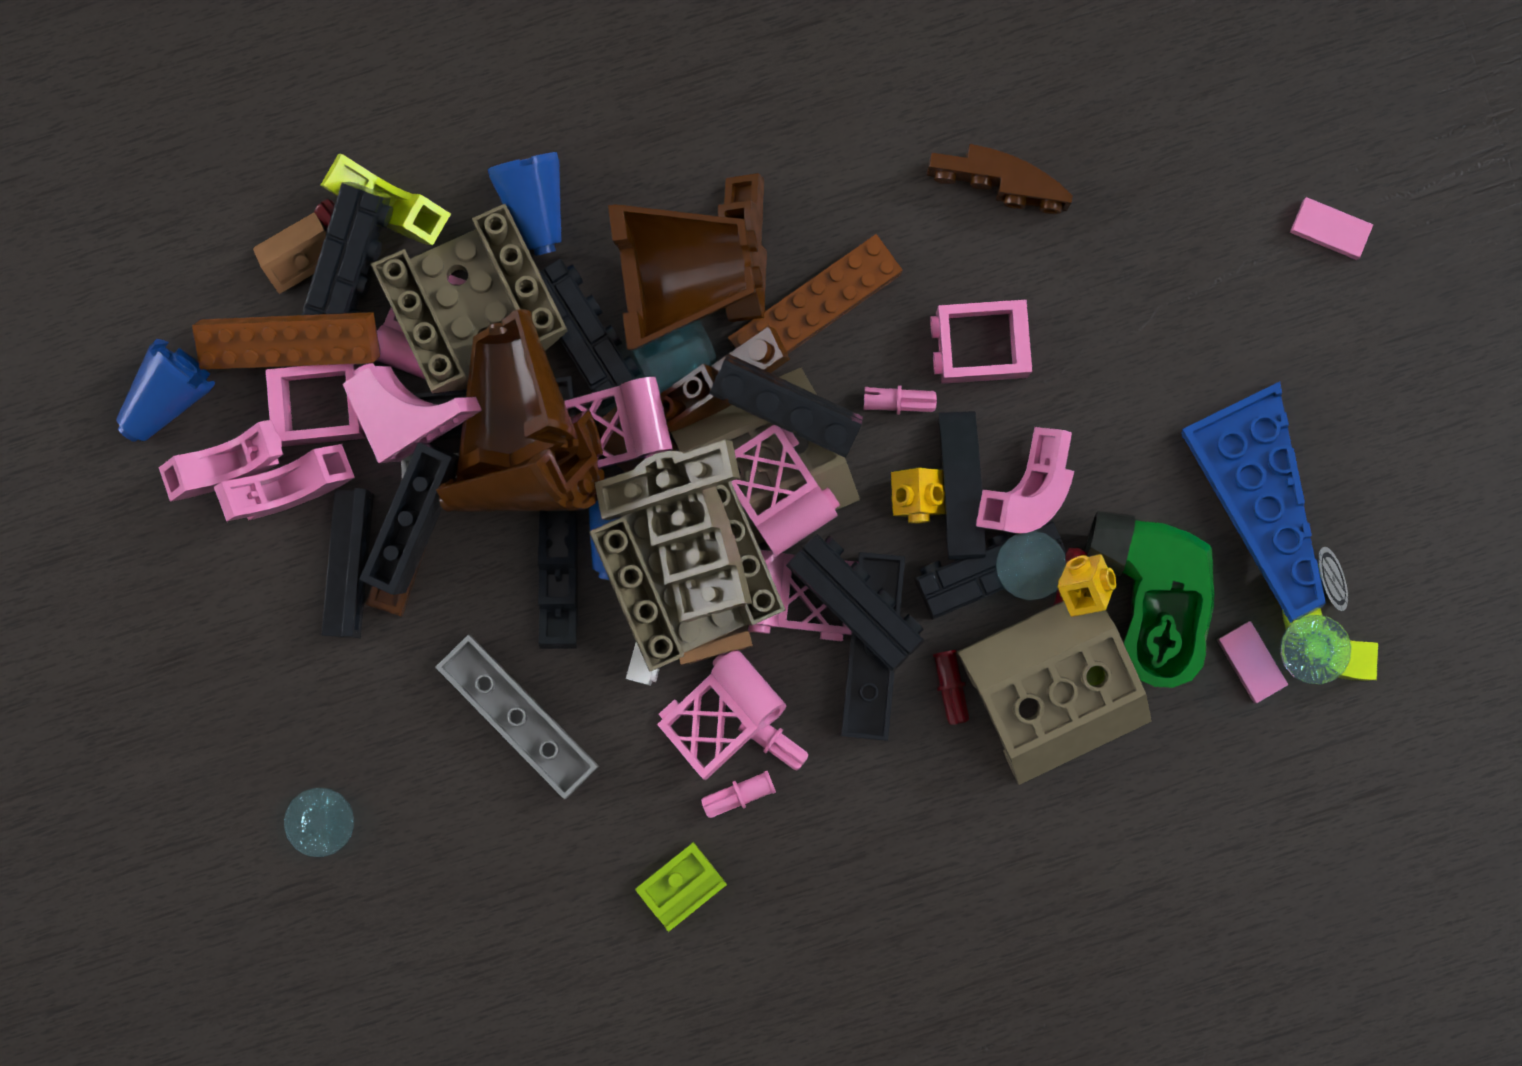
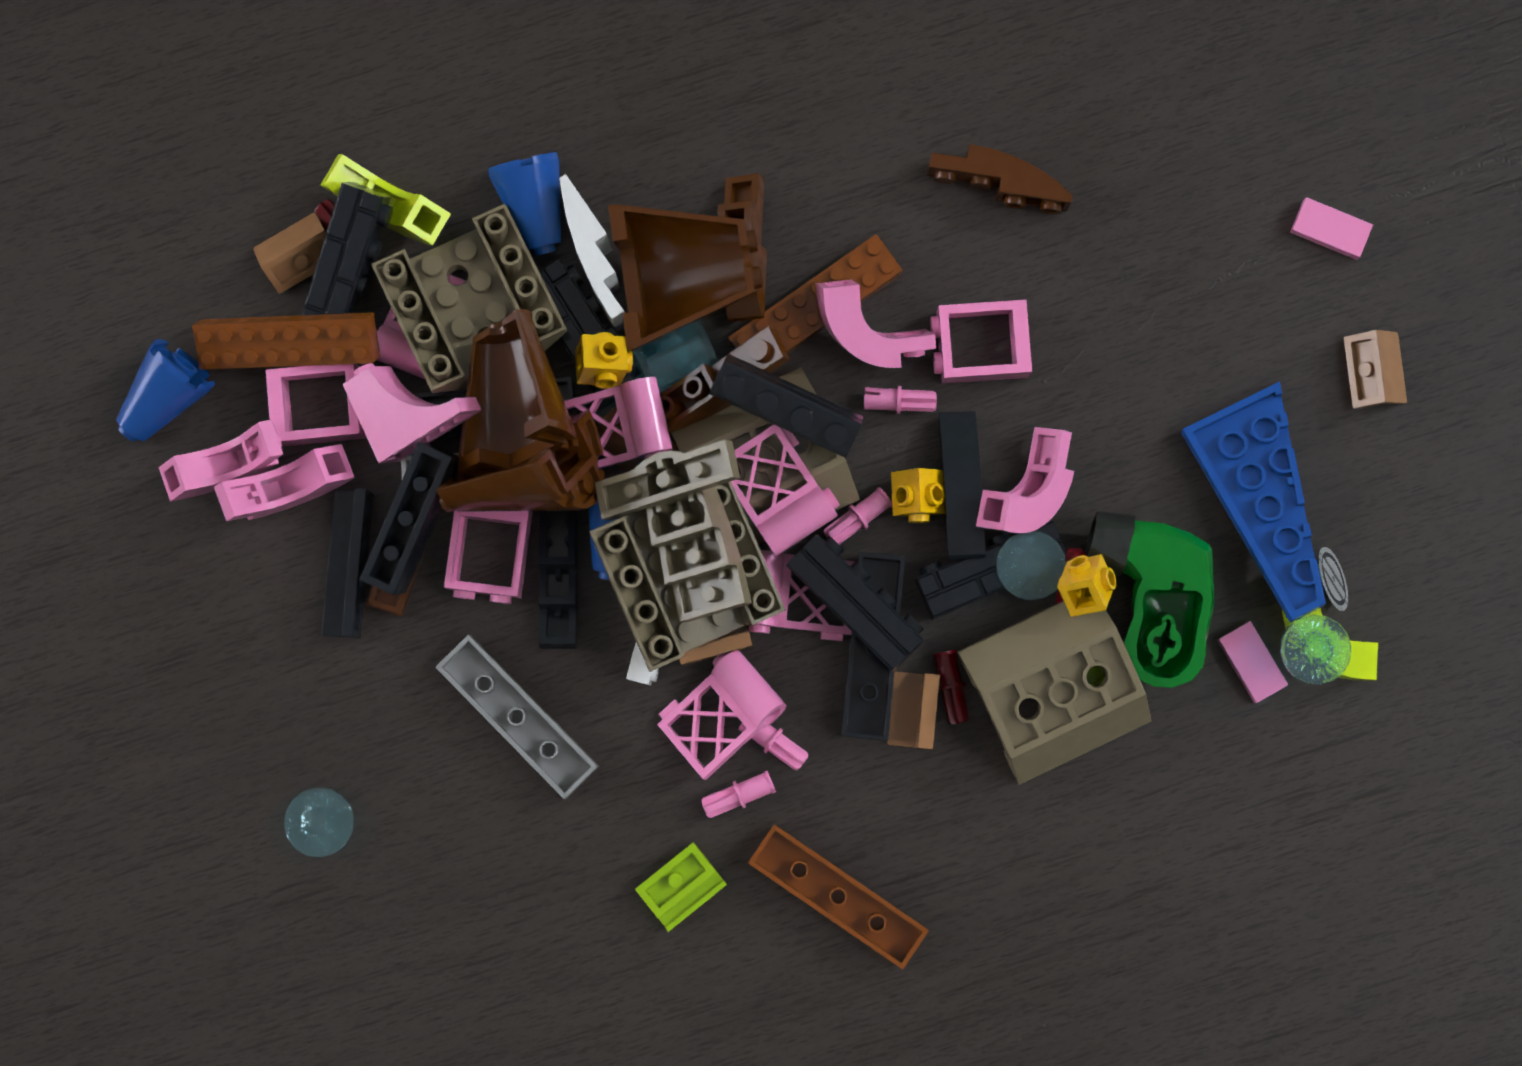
none -> bright pink window [444,510,533,604]
none -> white slope [559,174,624,333]
none -> yellow brick [575,332,633,389]
none -> dark orange piece [748,824,929,969]
none -> bright pink arch [816,279,936,368]
none -> bright pink axle [823,487,892,545]
none -> medium nougat panel [887,672,940,749]
none -> medium nougat panel [1344,330,1407,409]

